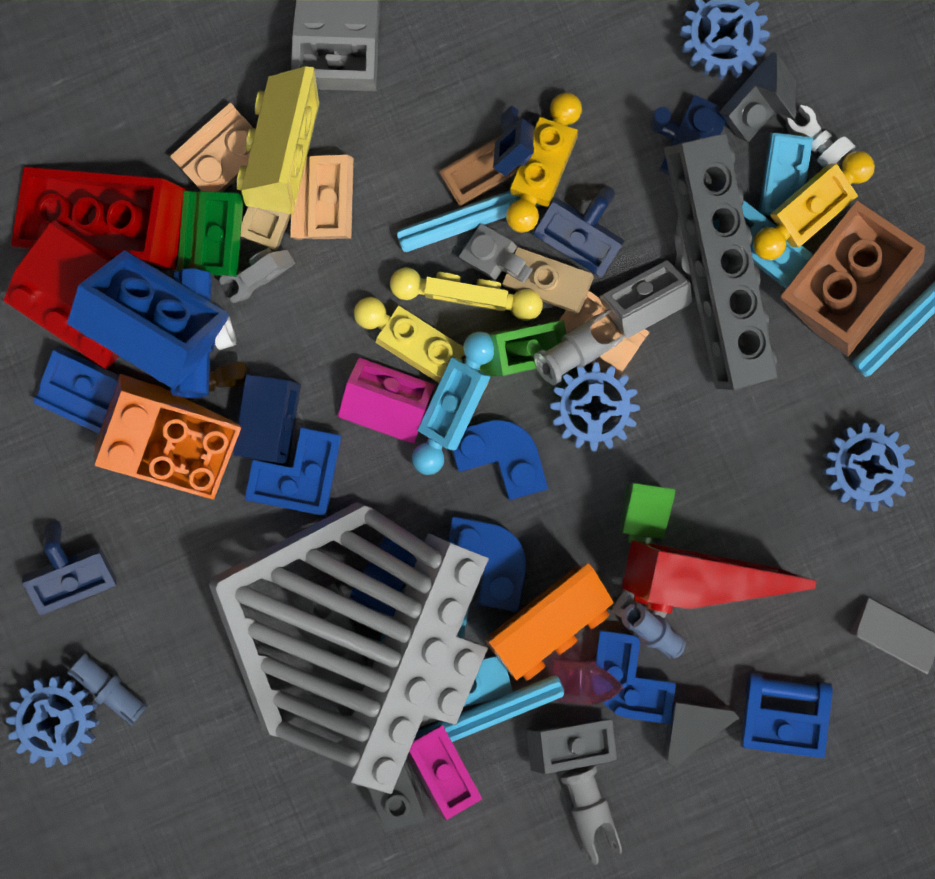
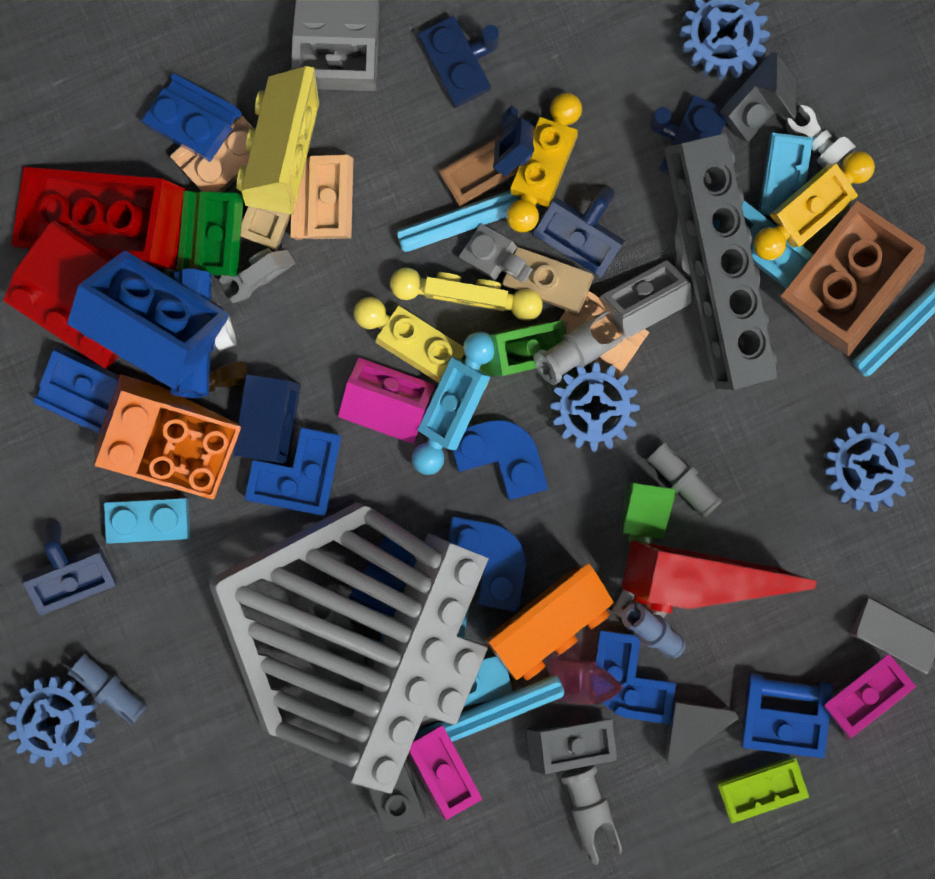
none -> medium azure plate [104,498,190,544]
none -> blue plate [142,73,242,162]
none -> dark blue plate [418,15,499,108]
none -> light grey pin [646,442,723,519]
none -> lime plate [716,756,809,824]
none -> dark pink panel [823,654,917,741]

